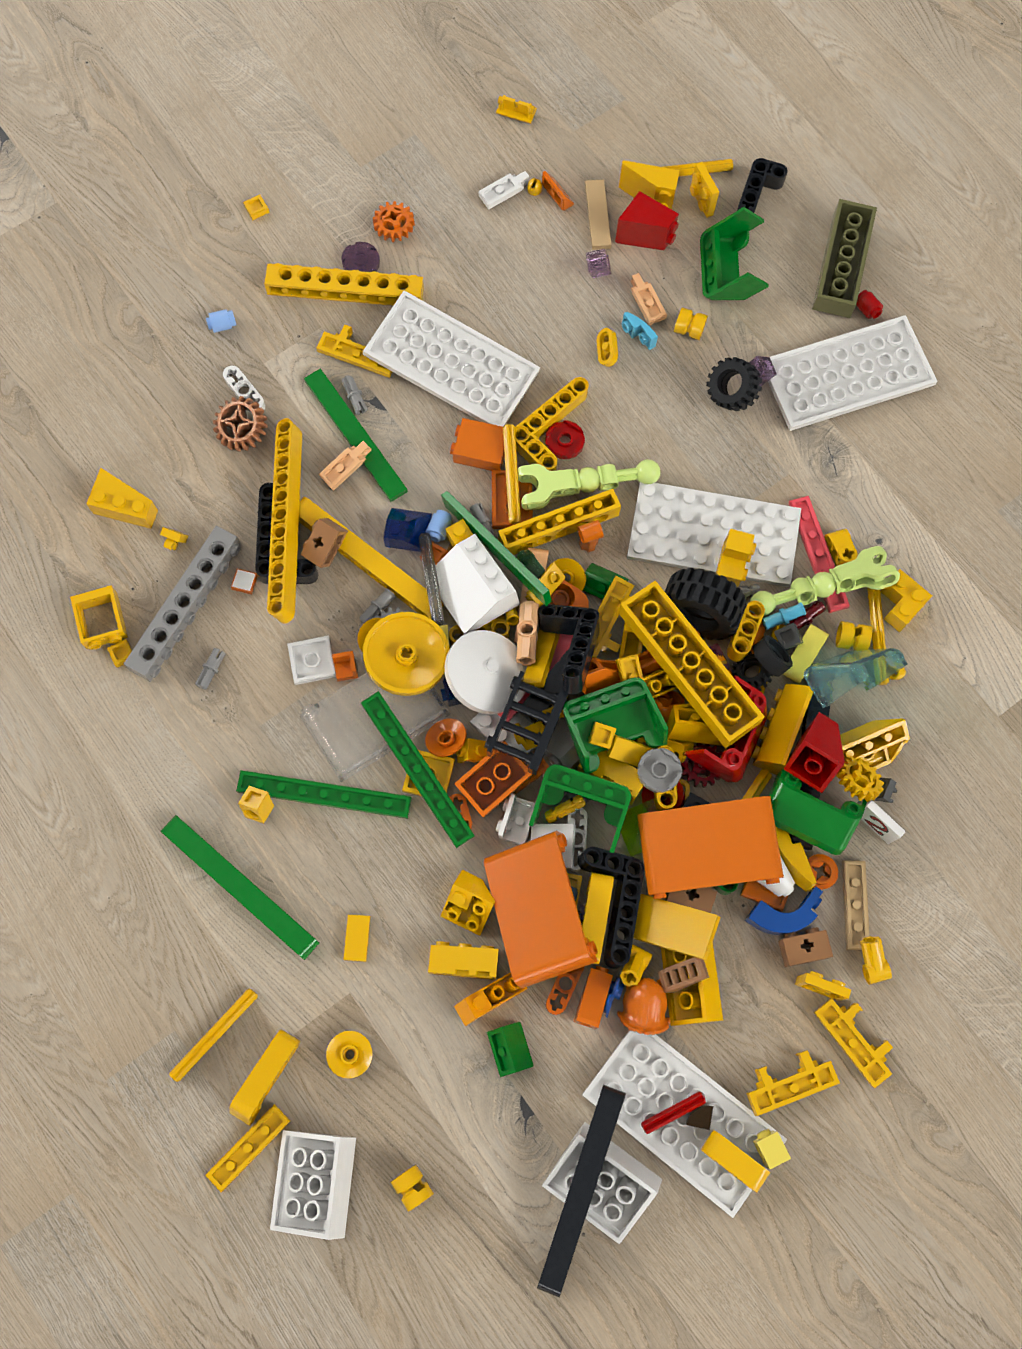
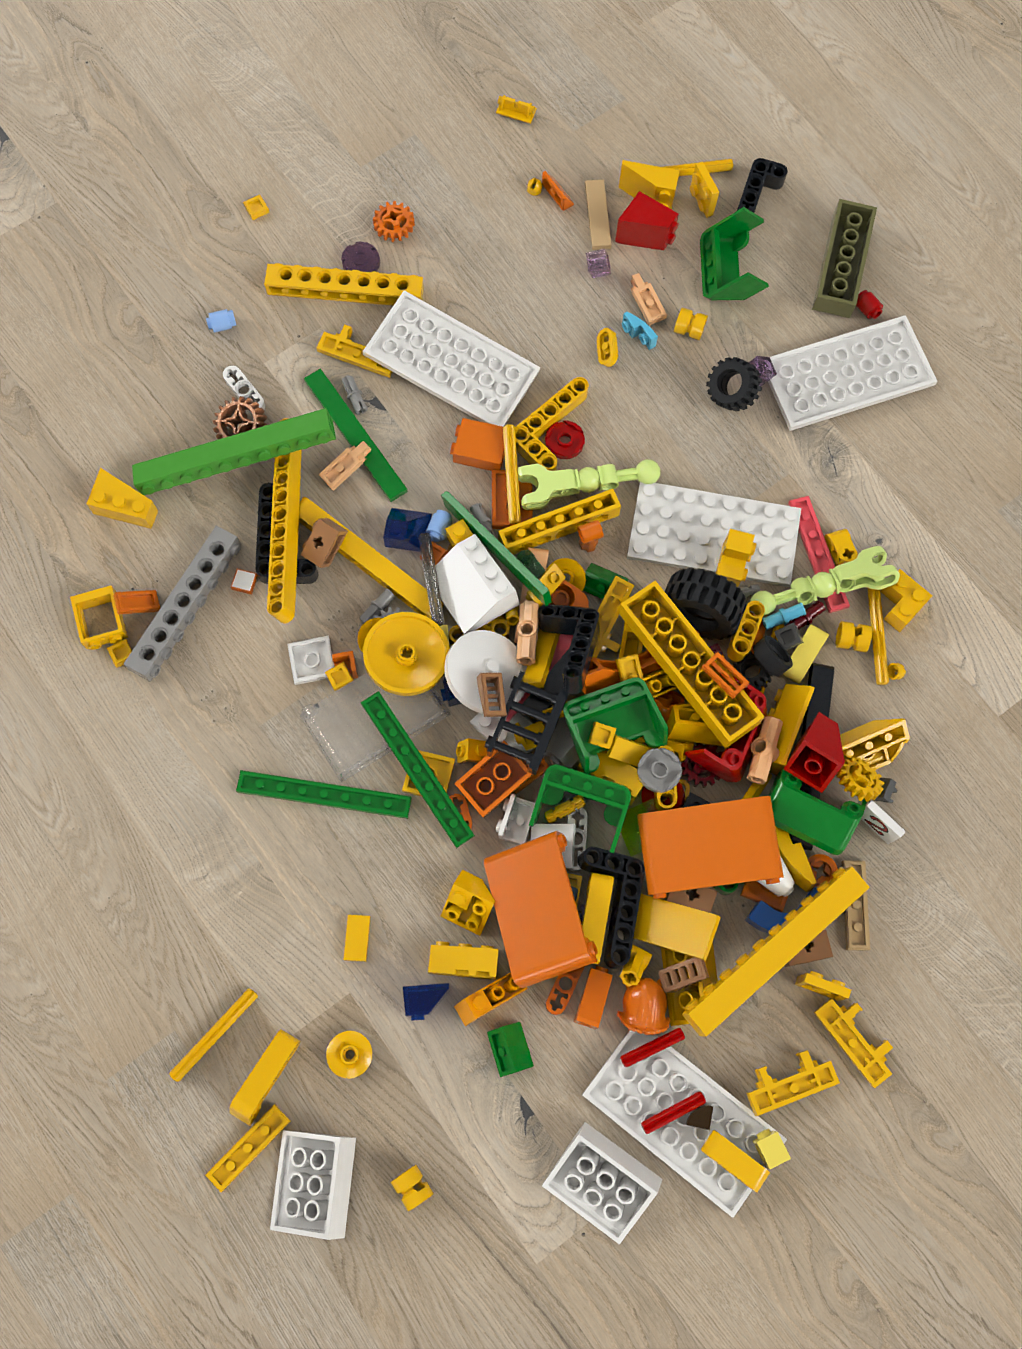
yellow tile [160,527,188,551] -> none
green beam [160,815,320,960] -> none
light grey axle [196,648,226,690] -> none
yellow brick [238,786,274,824] -> none
orange dish [425,718,467,757] -> none
white hinge [478,171,529,210] -> none
black beam [537,1084,626,1298] -> none
blue plate [603,977,624,1018] -> none
clear light blue windscreen [804,648,908,708] -> none
yellow piece [860,936,892,985] -> none
none -> orange tile [113,590,160,614]
none -> bright green brick [132,408,336,495]
none -> yellow tile [325,662,354,691]
none -> clear blue slope [403,983,451,1021]
none -> medium nougat slope [477,673,507,717]
none -> red axle [620,1028,685,1067]
none -> yellow brick [682,866,870,1037]
none -> orange tile [701,652,750,699]
none -> light nougat piece [747,716,783,784]

